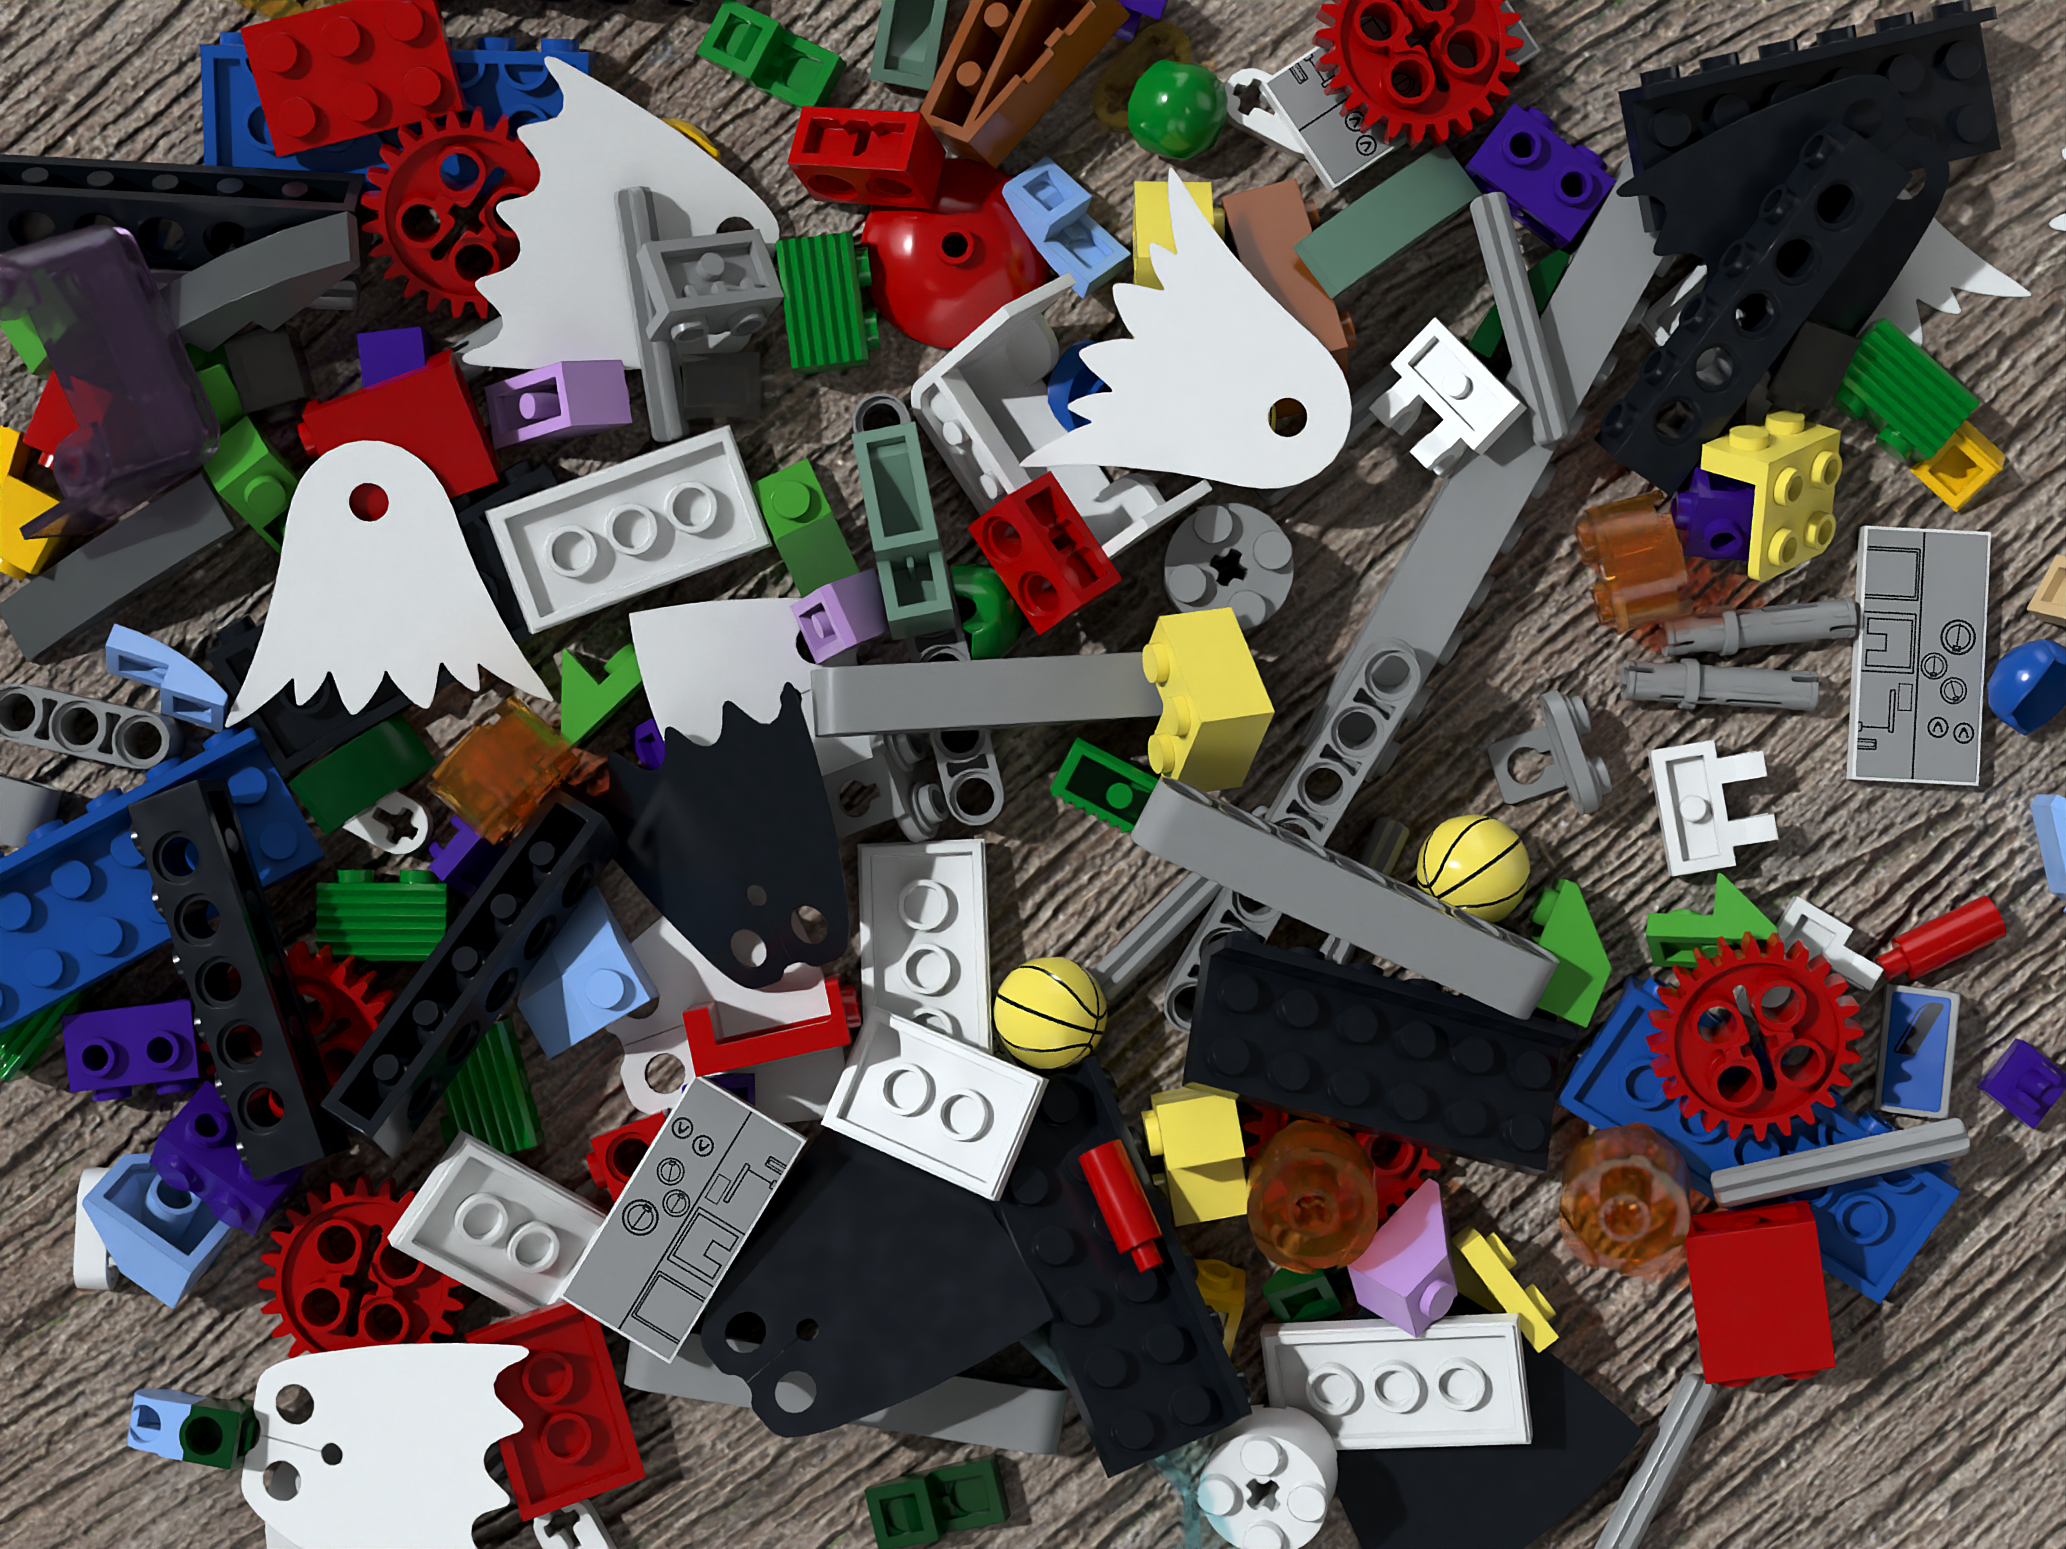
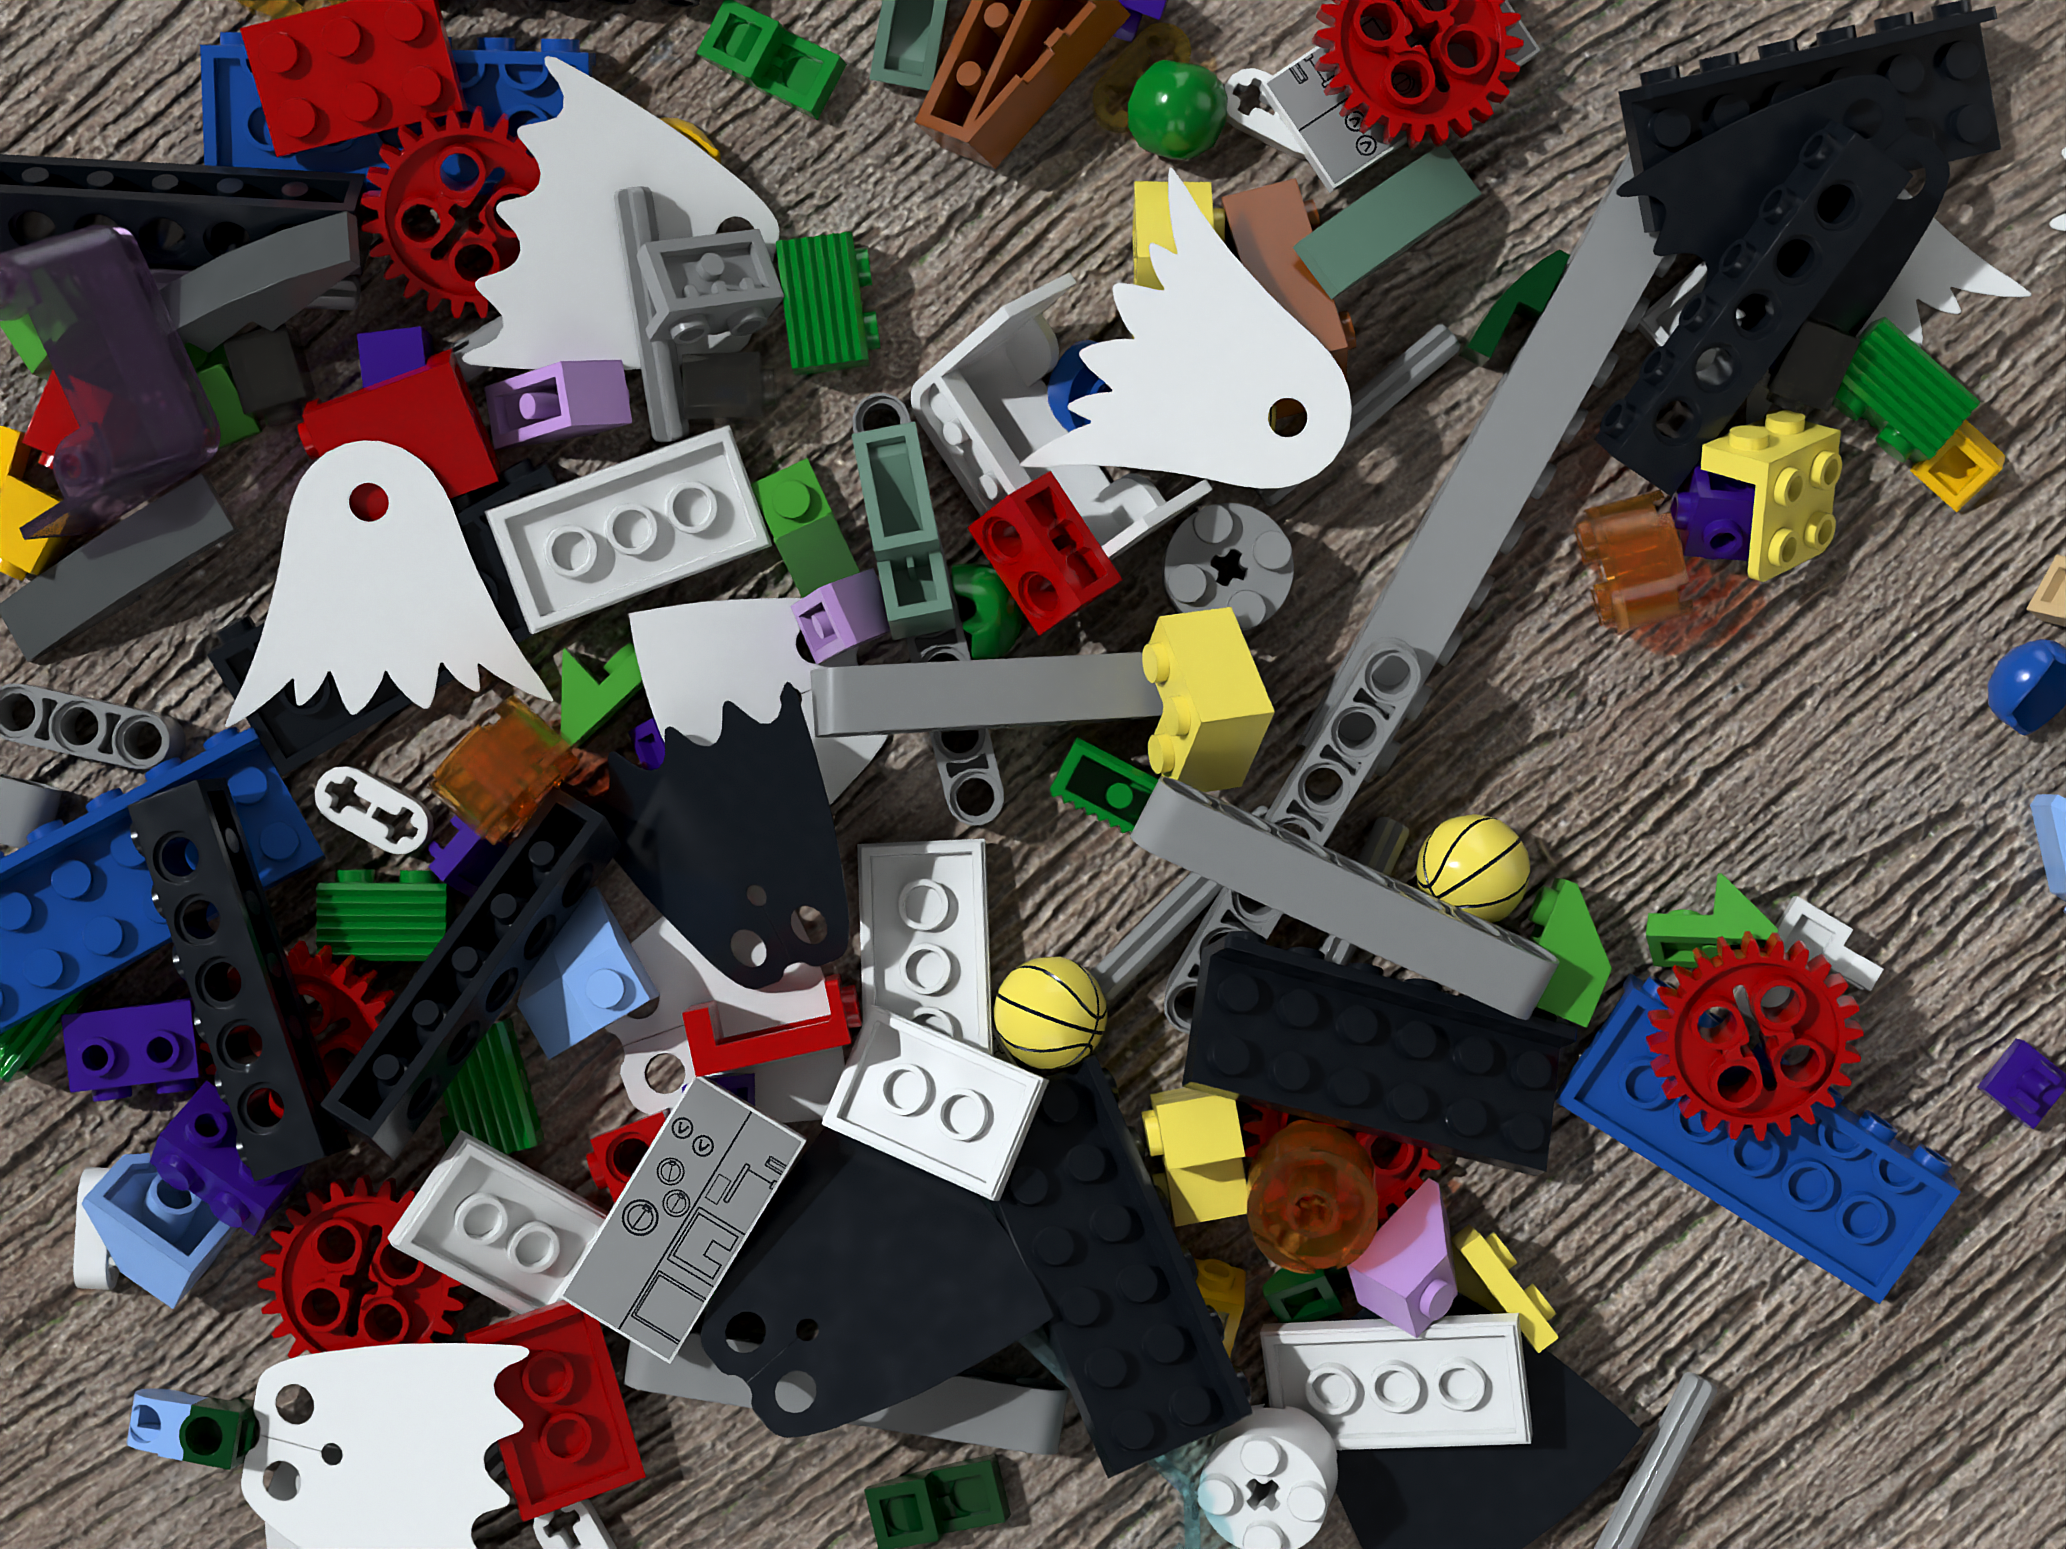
light blue slope [105,623,228,731] -> none
bright green slope [197,415,303,555] -> none
dark green slope [288,712,438,836] -> none
red brick [787,106,946,209] -> none
light grey bracket [822,733,948,843] -> none
red dish [861,158,1050,350] -> none
light blue slope [1002,156,1131,299] -> none
red cylinder [1078,1139,1164,1273] -> none
white plate [1369,318,1527,478] -> none
dark purple brick [1463,103,1616,251] -> none
light grey axle [1470,192,1569,445] -> none
light grey bracket [1486,690,1612,815] -> none
clear orange brick [1559,1122,1691,1277] -> none
light grey pin [1620,658,1819,711] -> none
white plate [1647,740,1778,876] -> none
light grey pin [1658,597,1857,657] -> none
red panel [1679,1200,1836,1387] -> none
light grey axle [1711,1118,1970,1208] -> none
light grey tile [1846,526,1991,786] -> none
slope [1872,984,1960,1120] -> none
red cylinder [1875,895,2006,981] -> none

